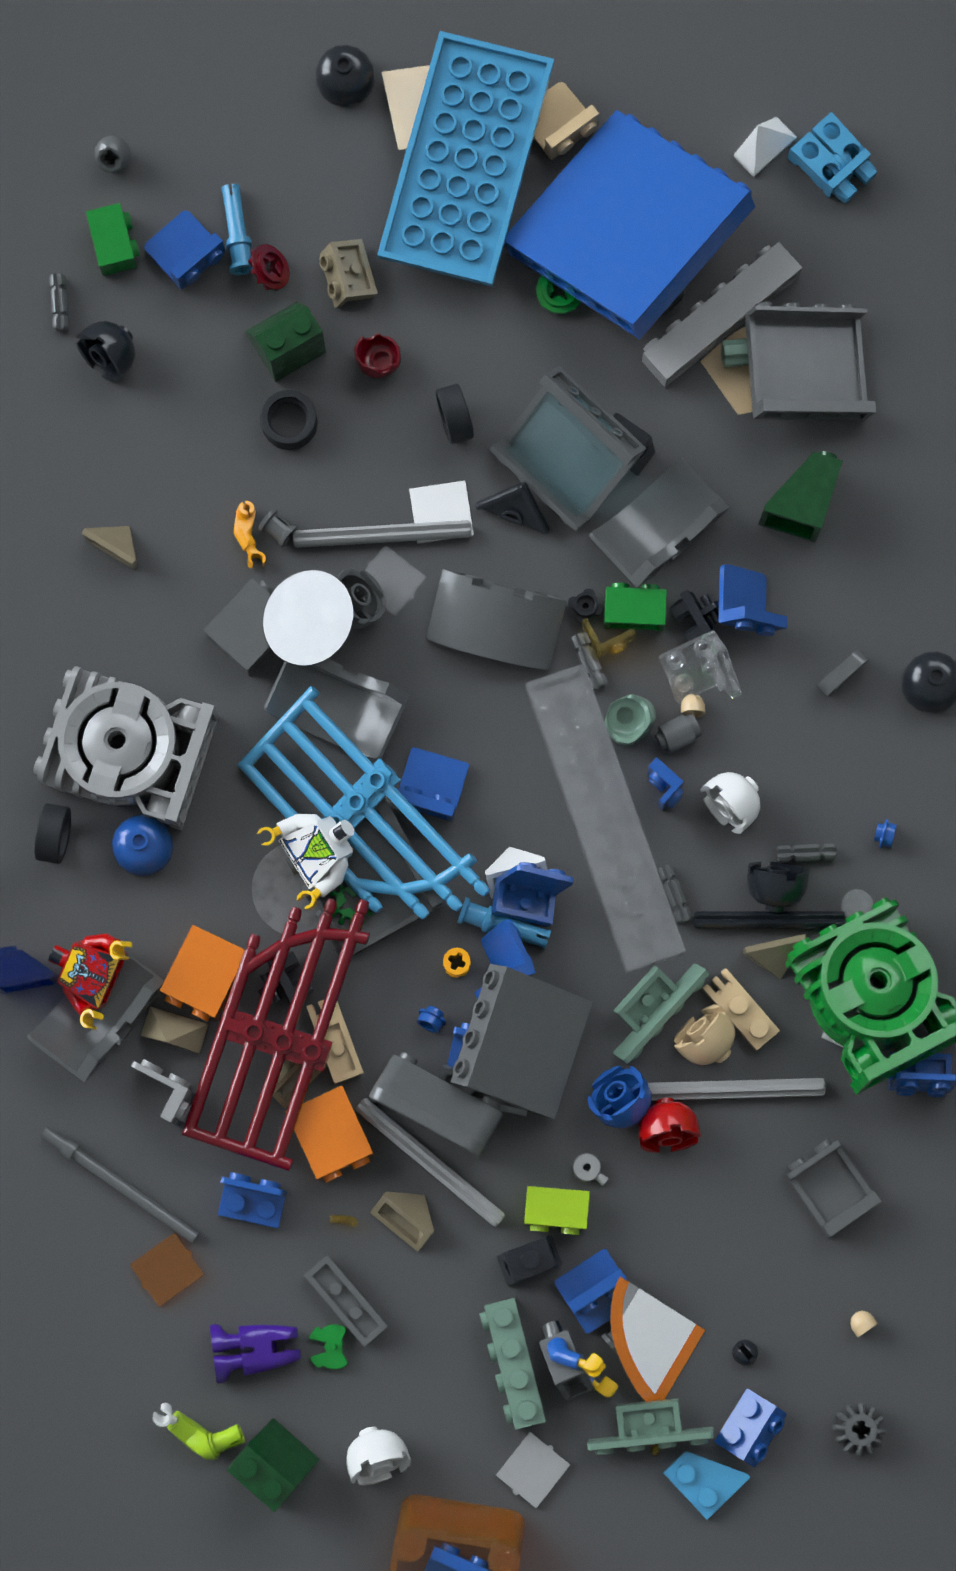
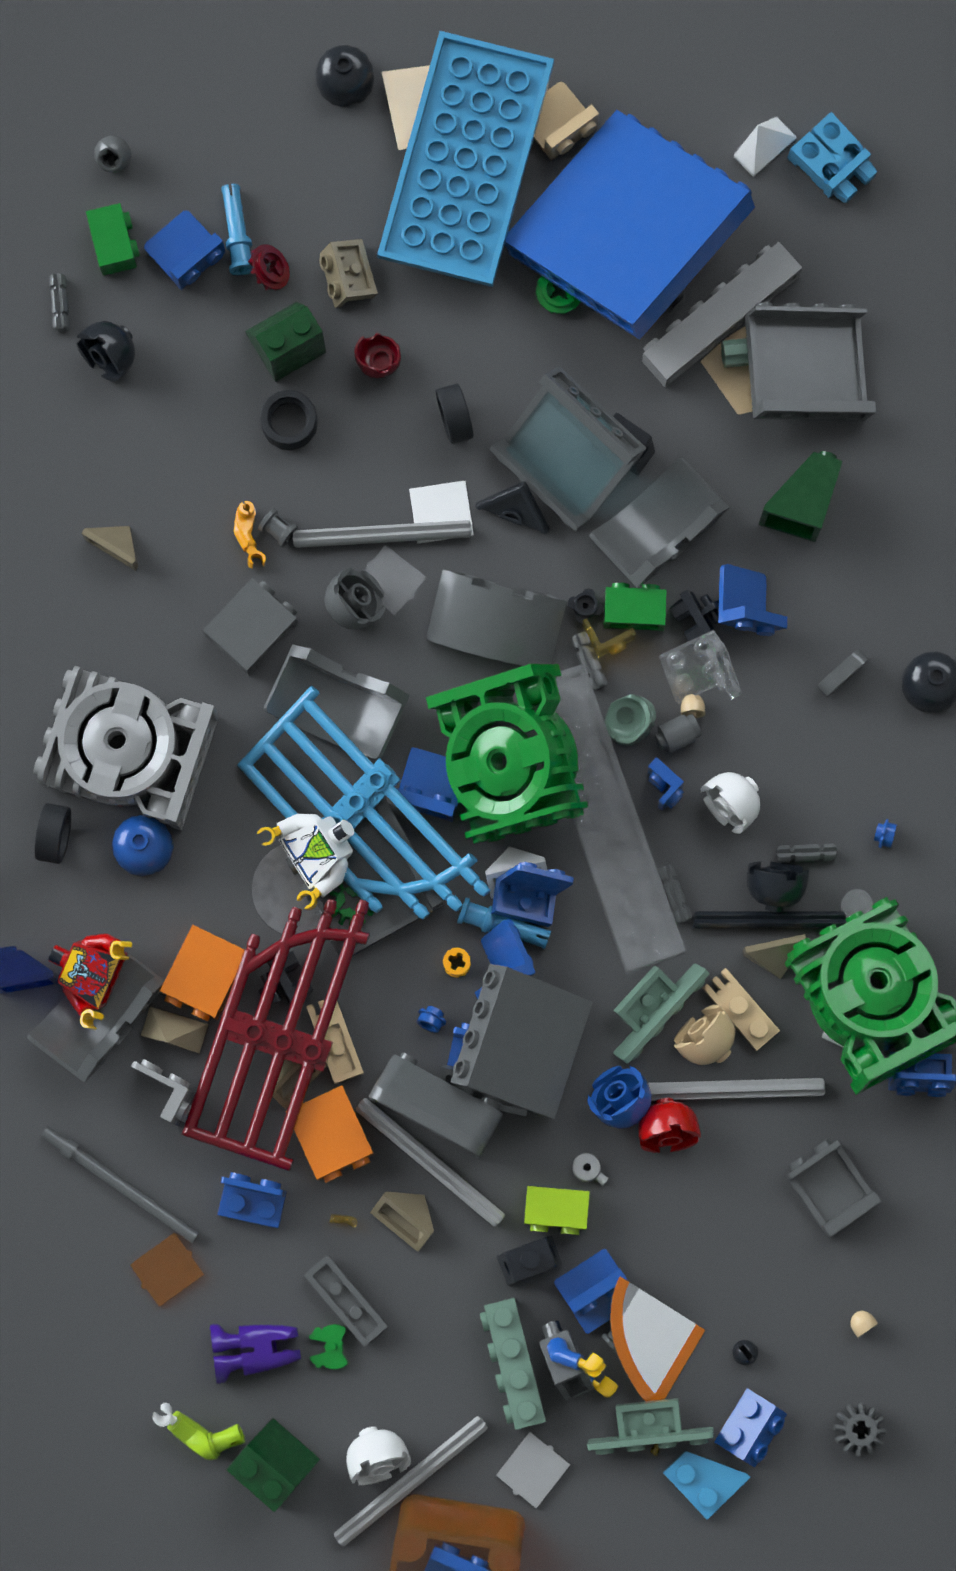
sticker [263,570,353,665] -> none
none -> light grey axle [334,1416,488,1546]
none -> green brick [426,664,589,844]

